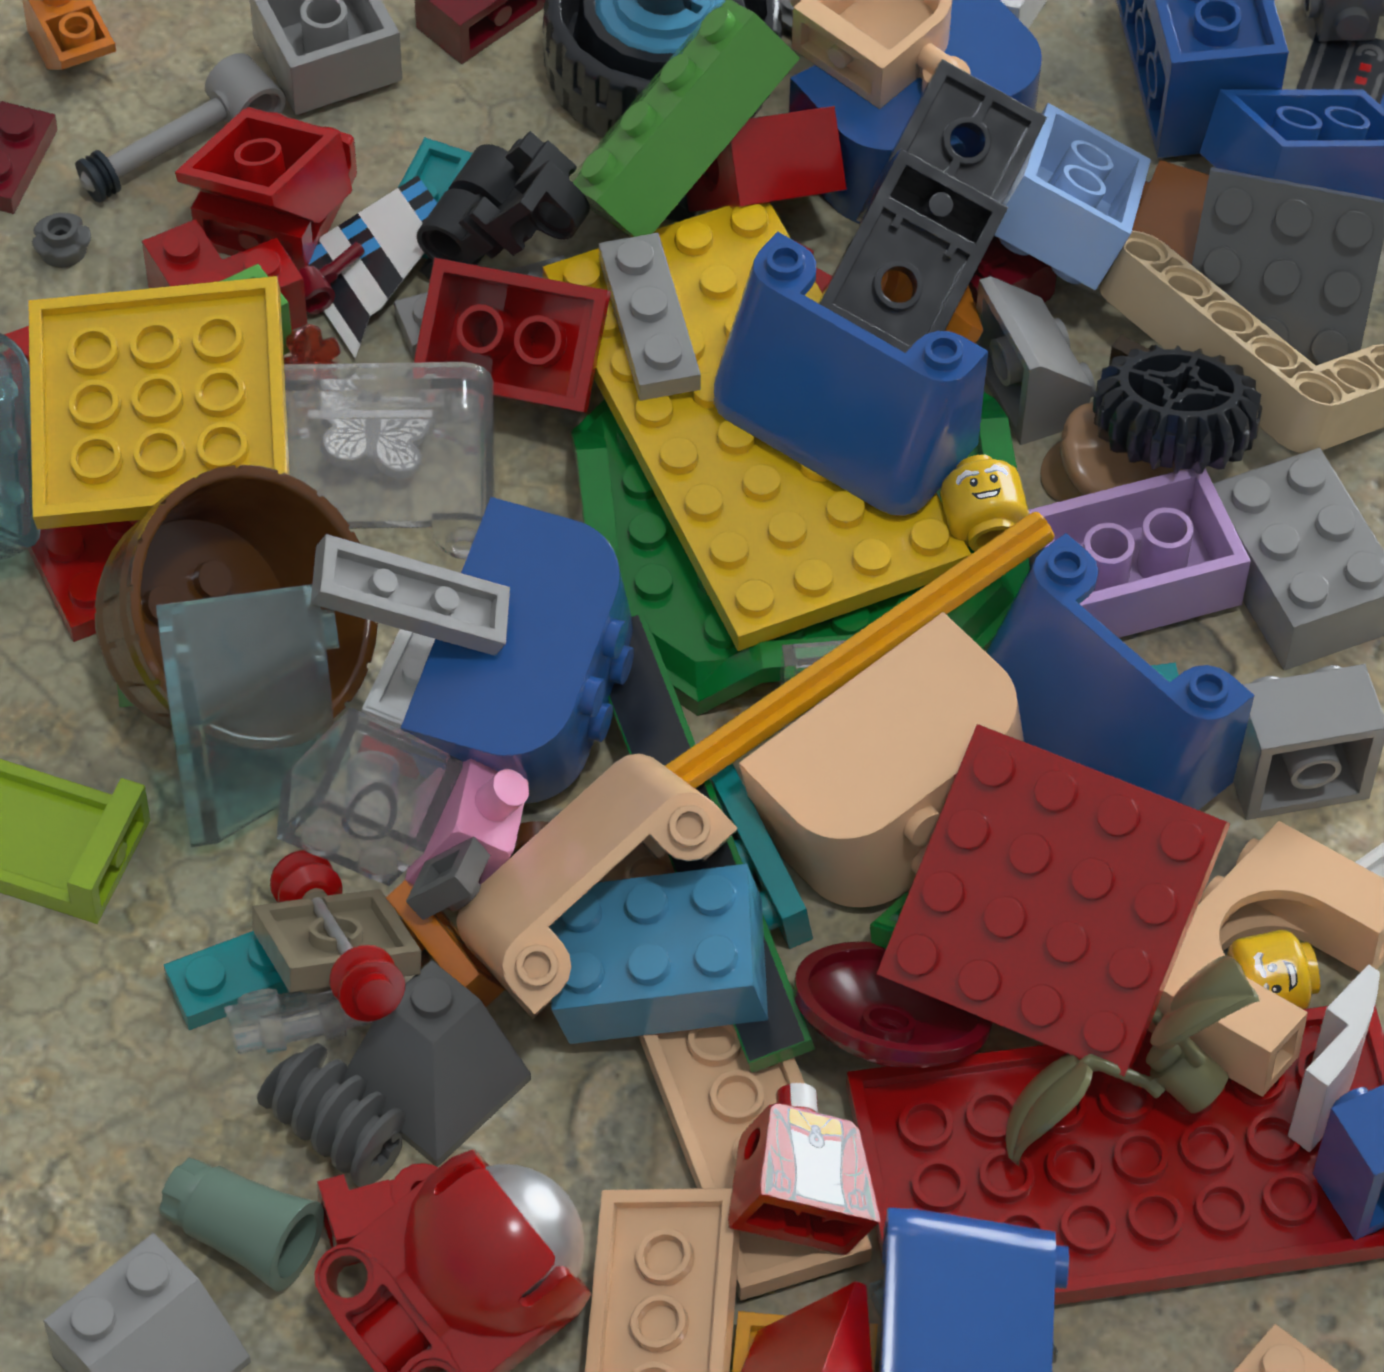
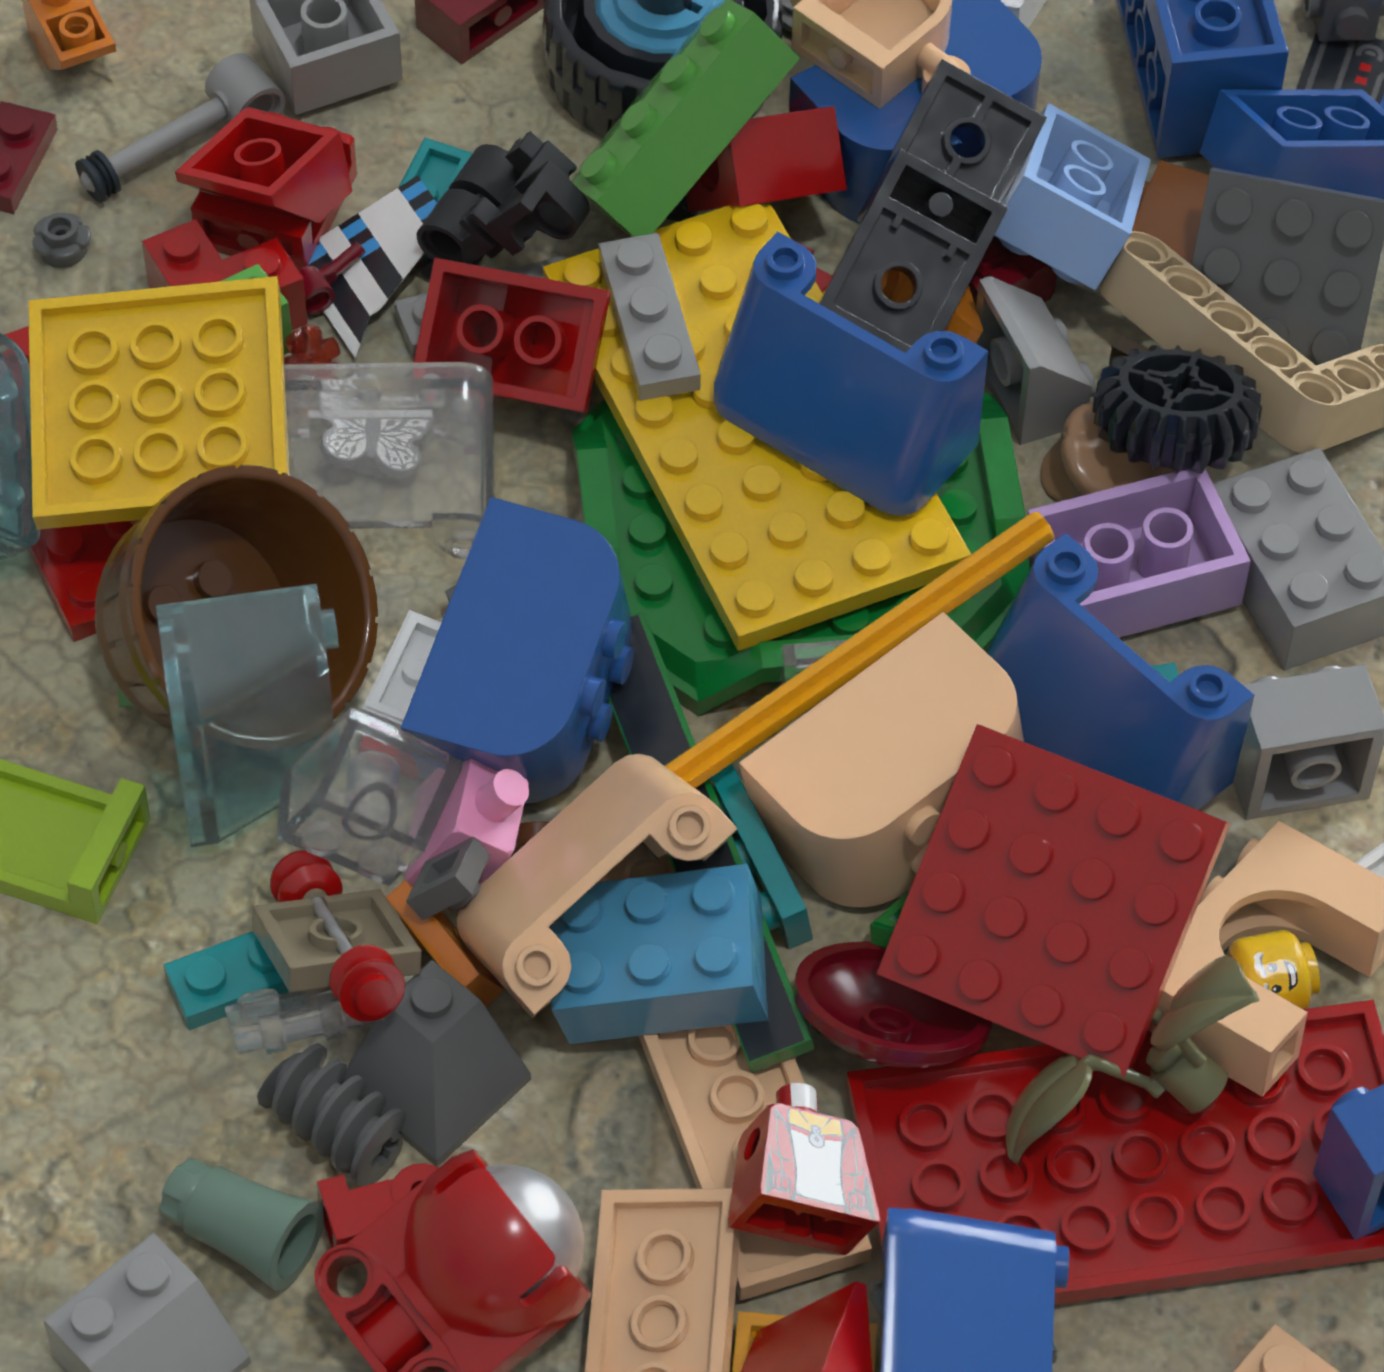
light grey plate [310,534,510,656] -> none
yellow head [940,455,1030,551] -> none
white slope [1288,964,1380,1153] -> none

